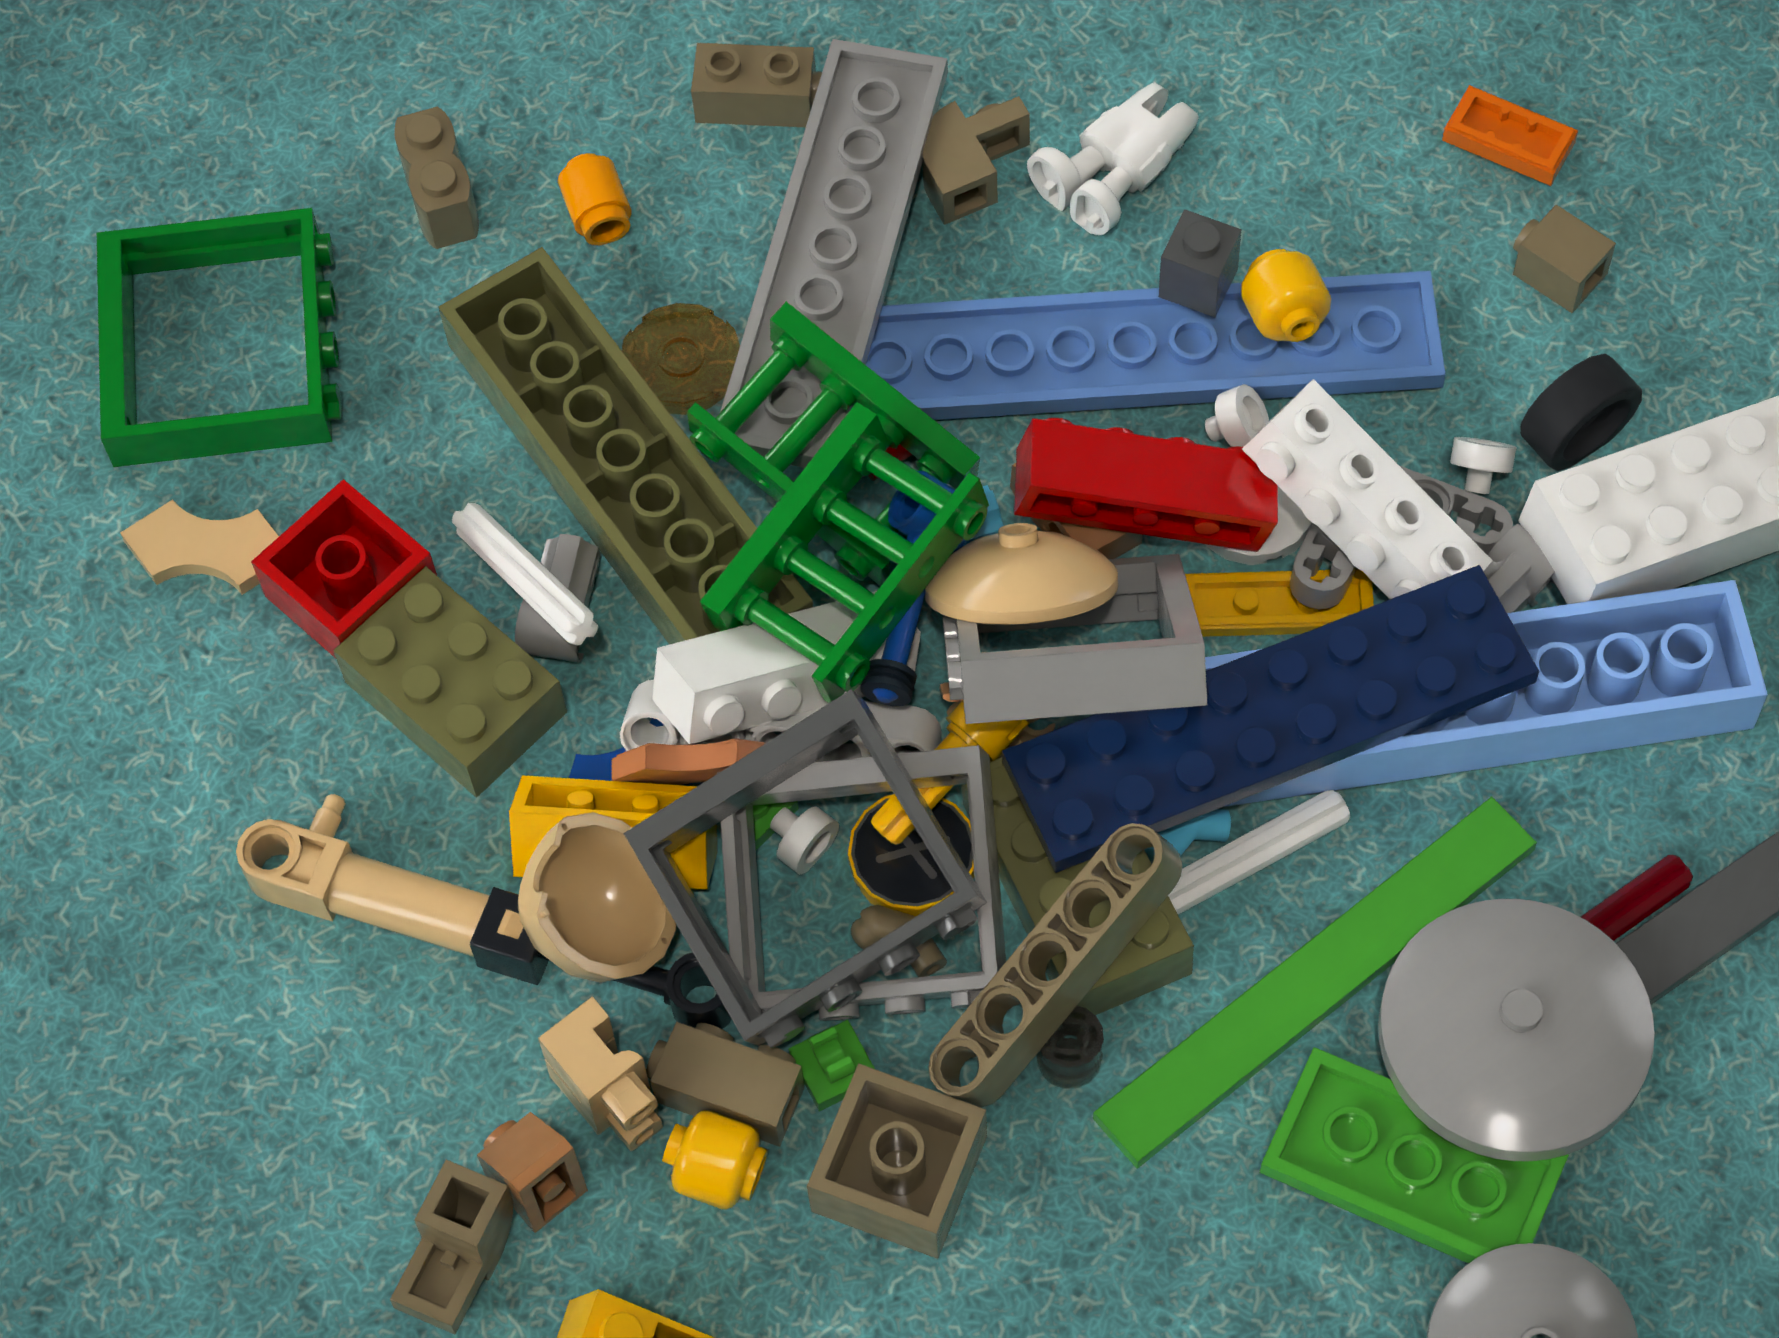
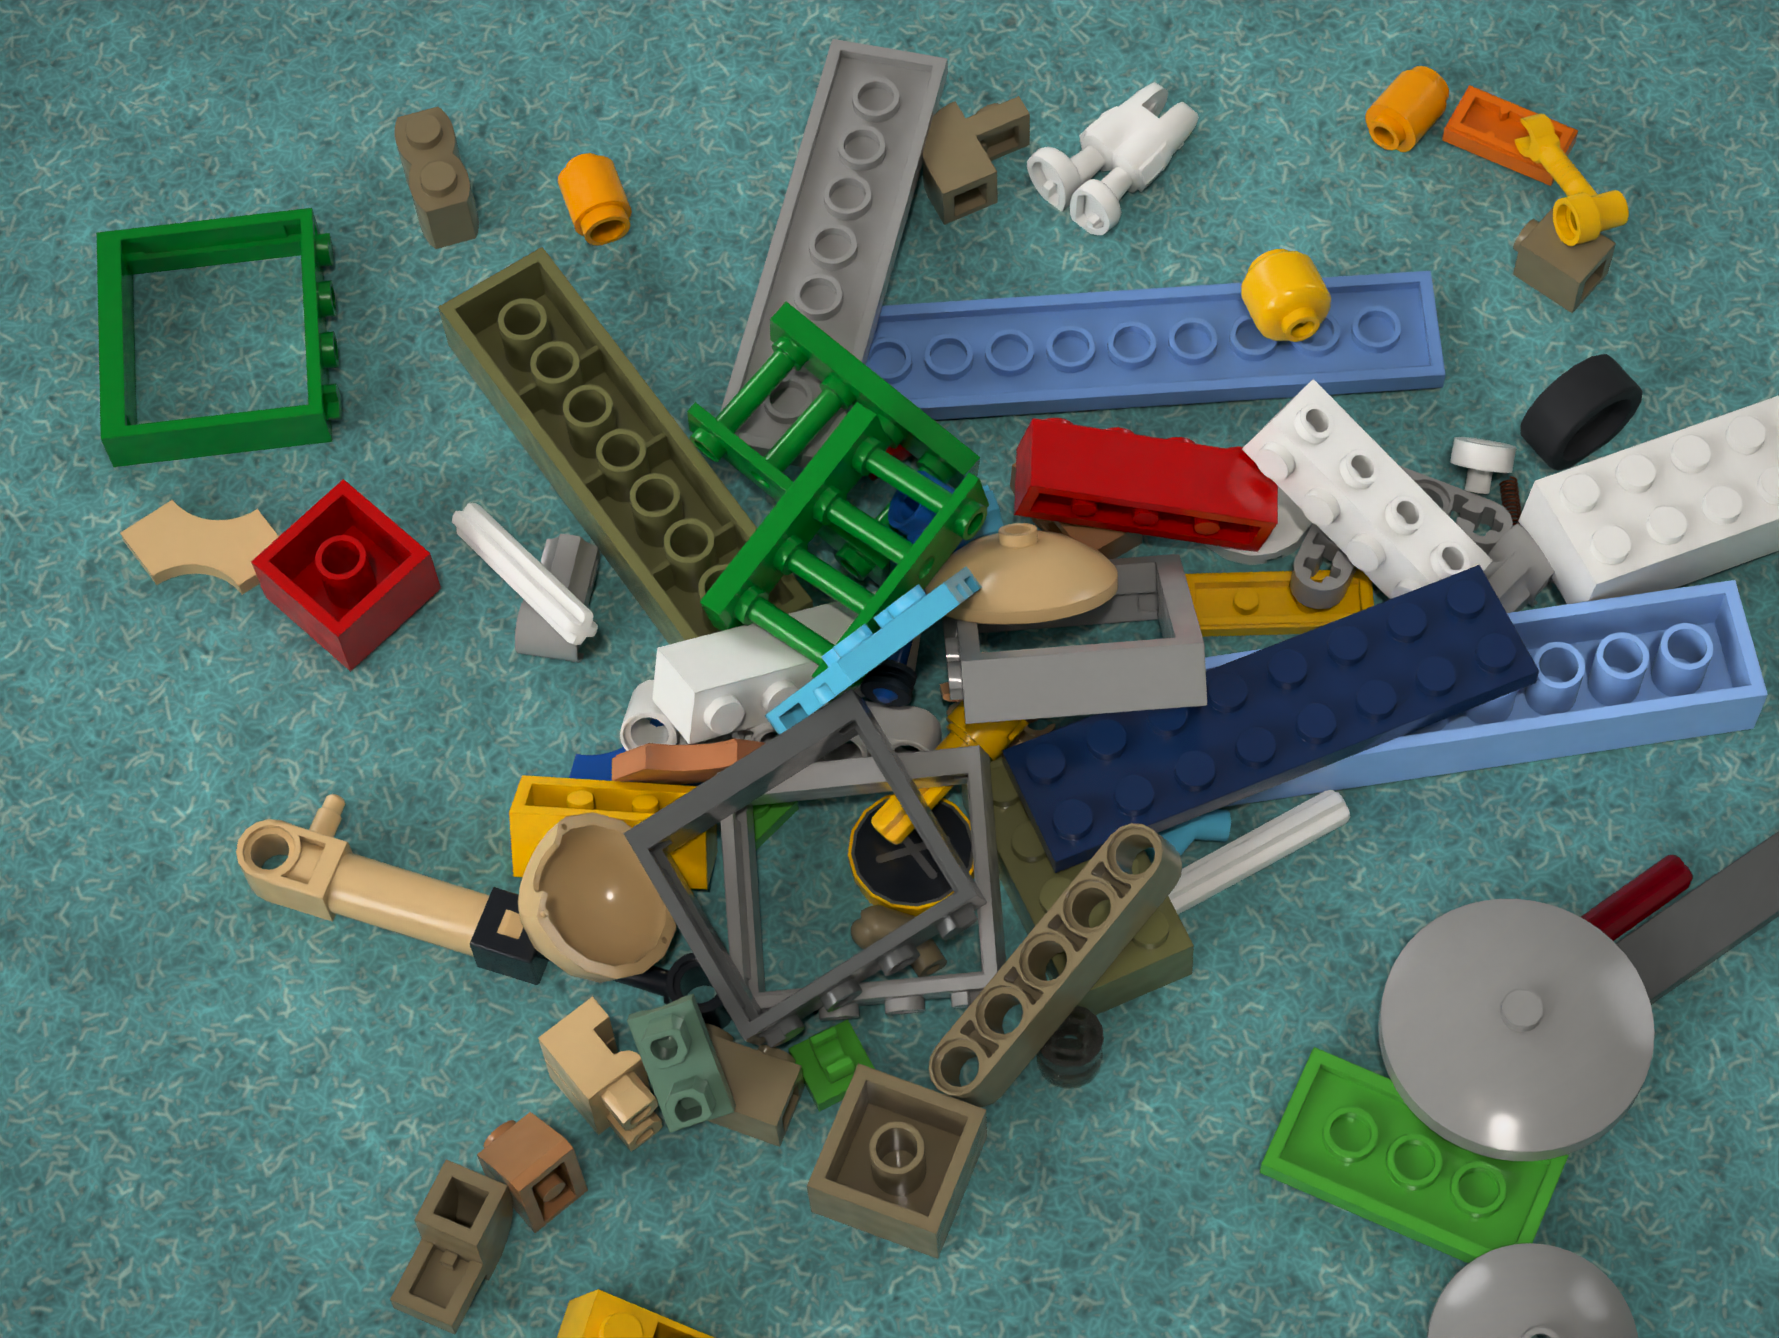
olive brick [333,566,567,798] -> none
clear orange tile [622,303,740,415] -> none
yellow head [662,1110,768,1210] -> none
dark tan brick [691,43,822,128] -> none
white tile [770,806,839,875] -> none
bright green tile [1093,796,1537,1169] -> none
dark grey brick [1158,209,1242,317] -> none
white tile [1205,384,1269,447] -> none
none -> sand green hips [627,993,736,1133]
none -> medium azure wing [764,566,982,735]
none -> light orange brick [1365,66,1449,152]
none -> copper leg [1499,476,1522,525]
none -> yellow brick [1514,113,1629,246]

